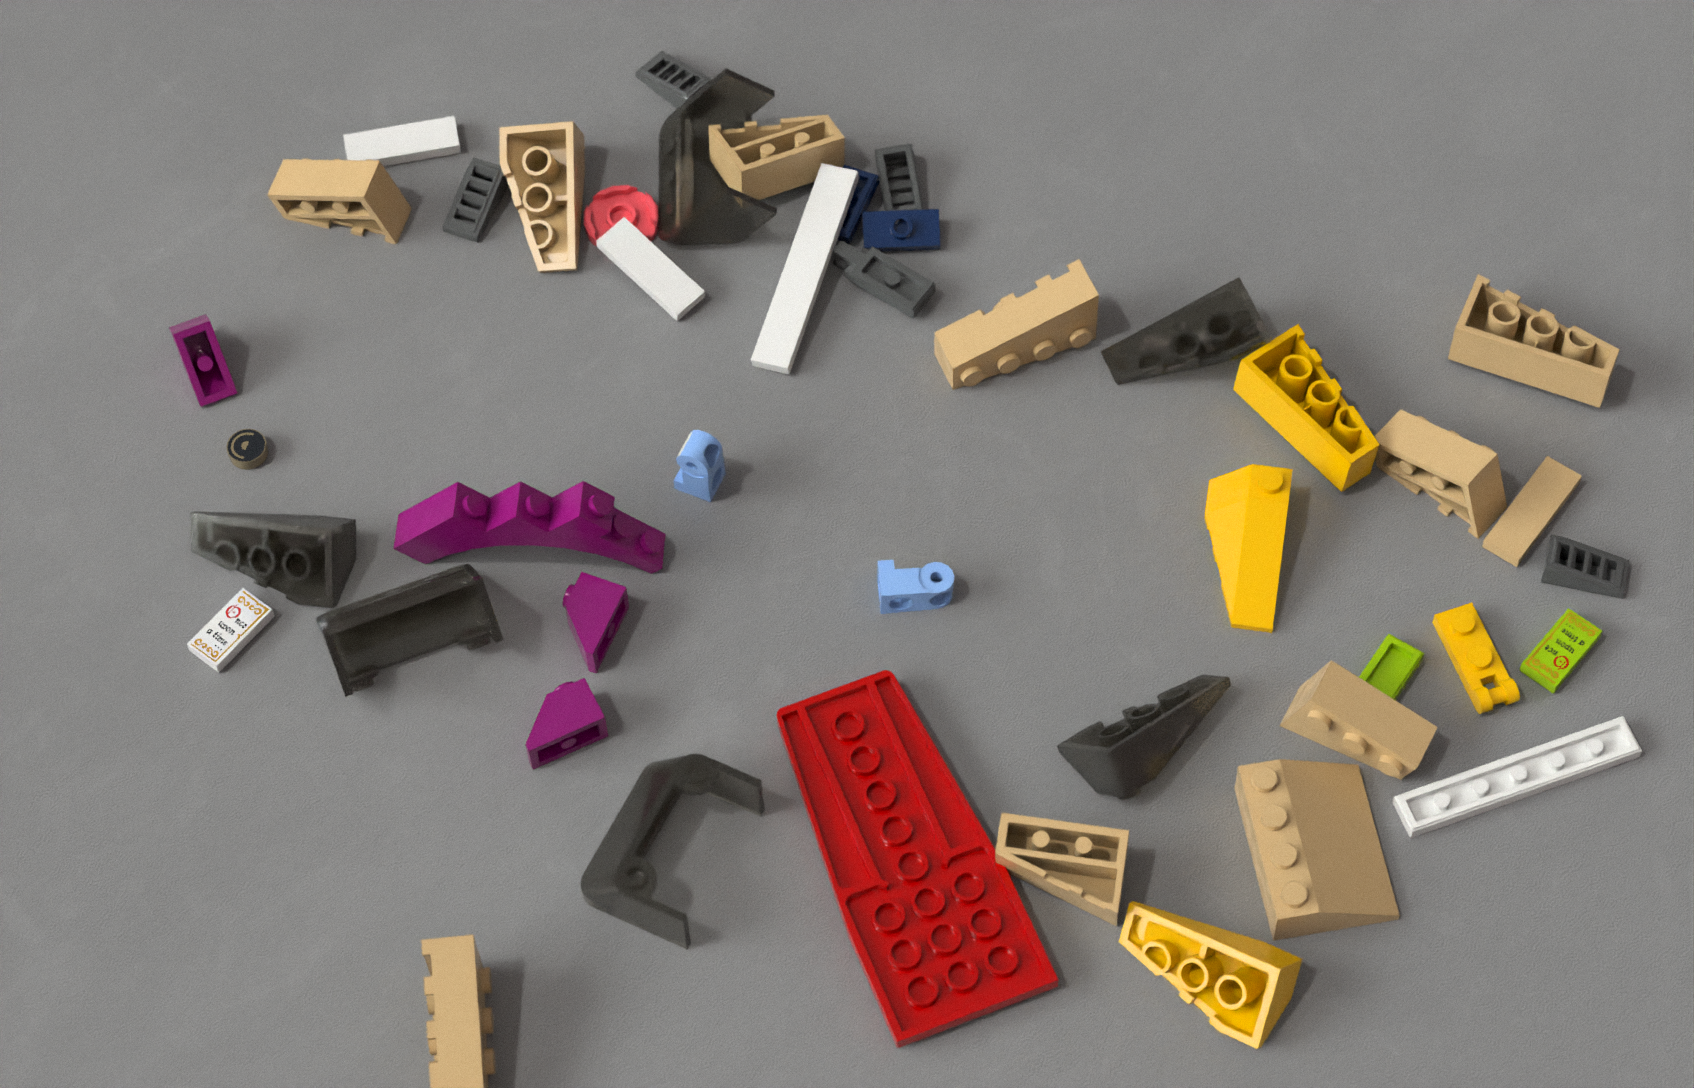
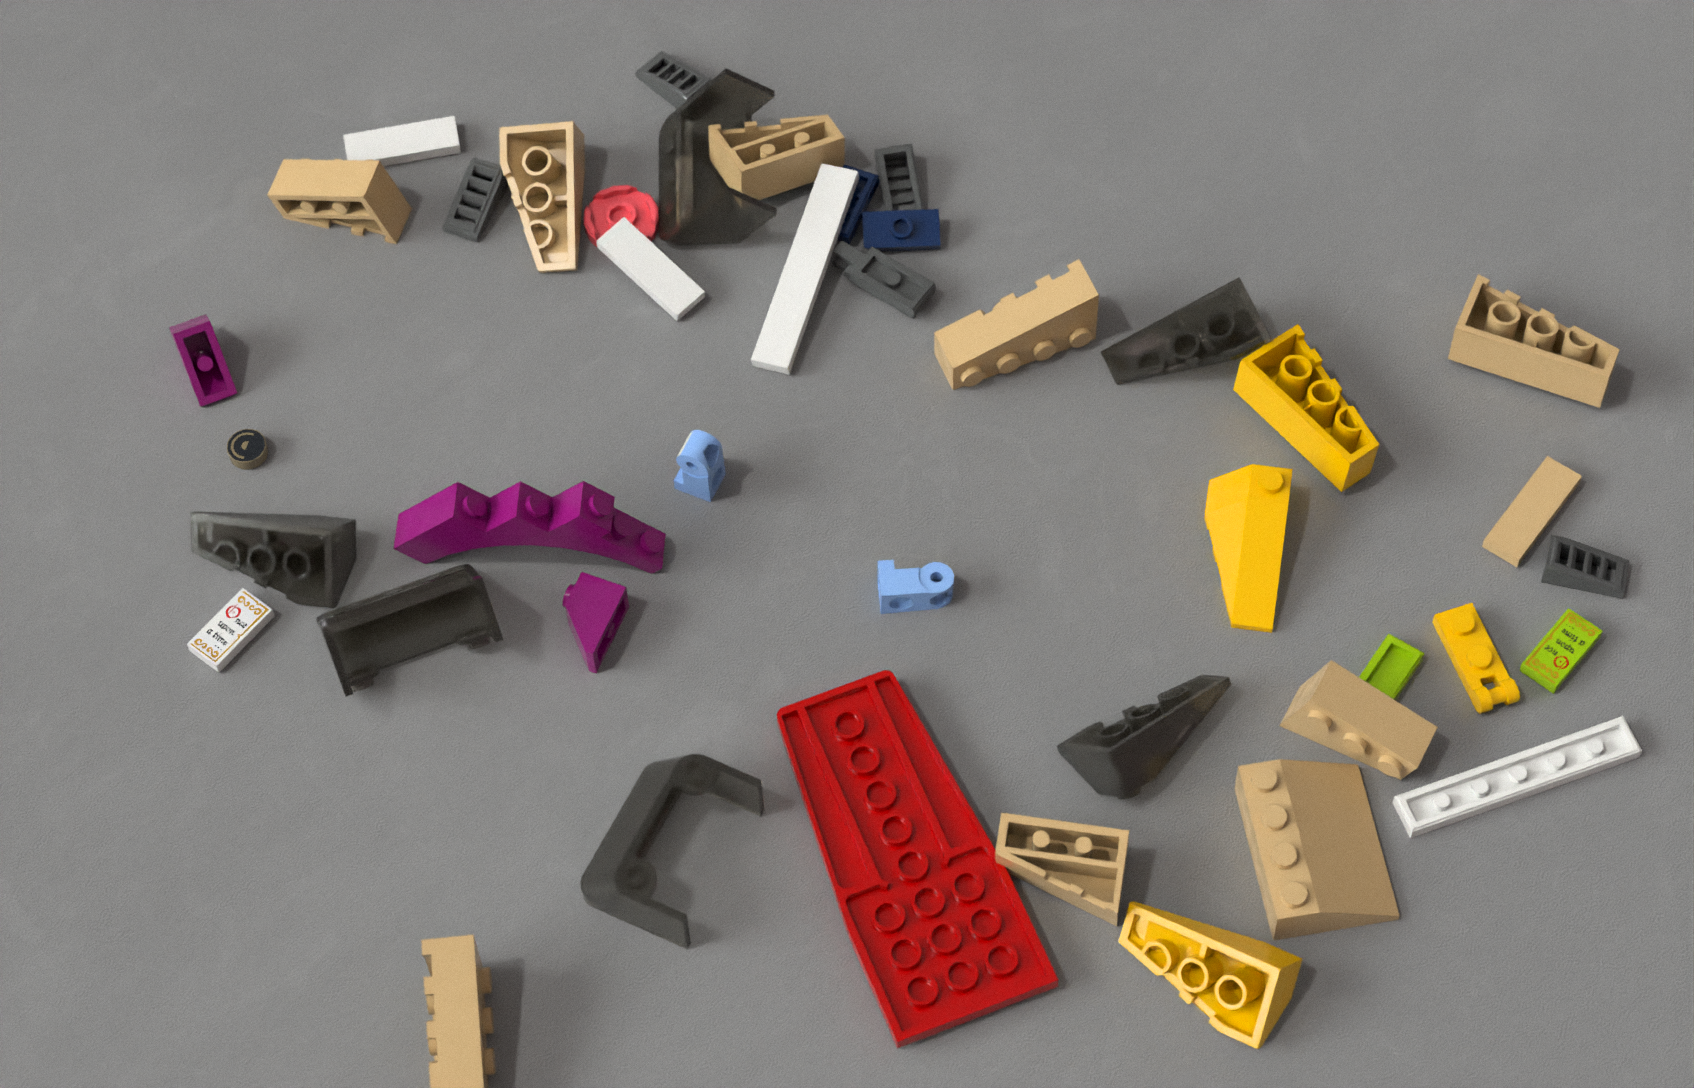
magenta slope [525,678,608,770] -> none
tan wedge [1374,409,1507,539] -> none

